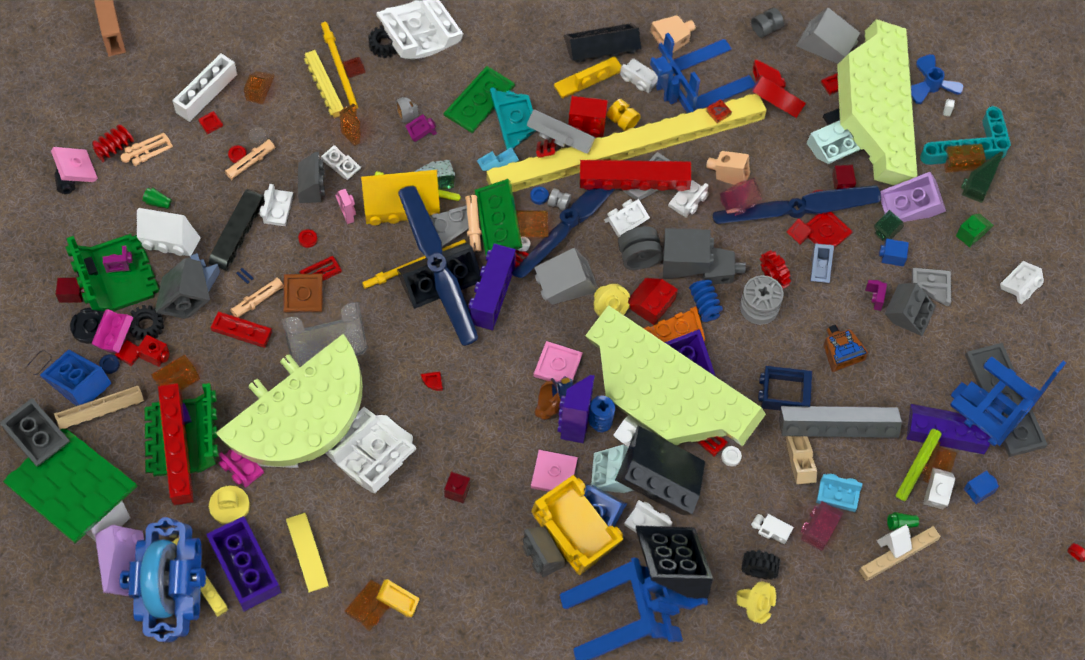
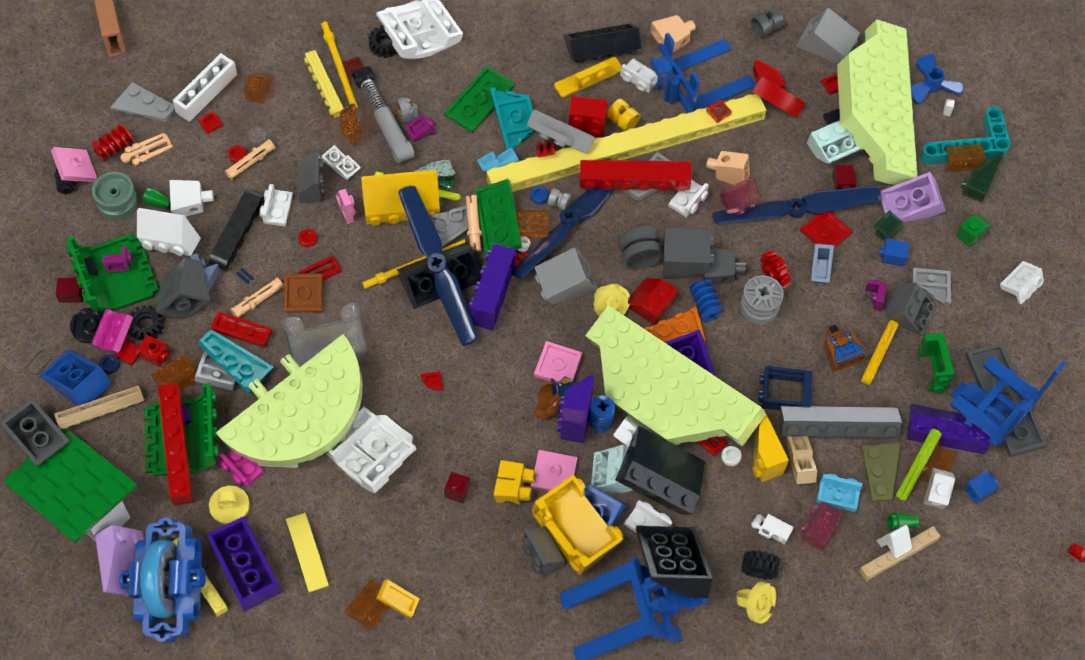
white bracket [604,199,650,237] -> none
red tile [787,218,813,244] -> none
none -> sand green wheel [92,172,138,220]
none -> light grey wing [110,82,175,122]
none -> white torso [170,180,214,216]
none -> light grey wing [194,351,236,391]
none -> teal wing [199,329,274,394]
none -> light grey piece [352,66,415,164]
none -> yellow hips [494,460,536,505]
none -> yellow slope [752,409,789,482]
none -> yellow axle [861,320,899,385]
none -> olive wing [861,443,901,503]
none -> green panel [917,332,954,394]

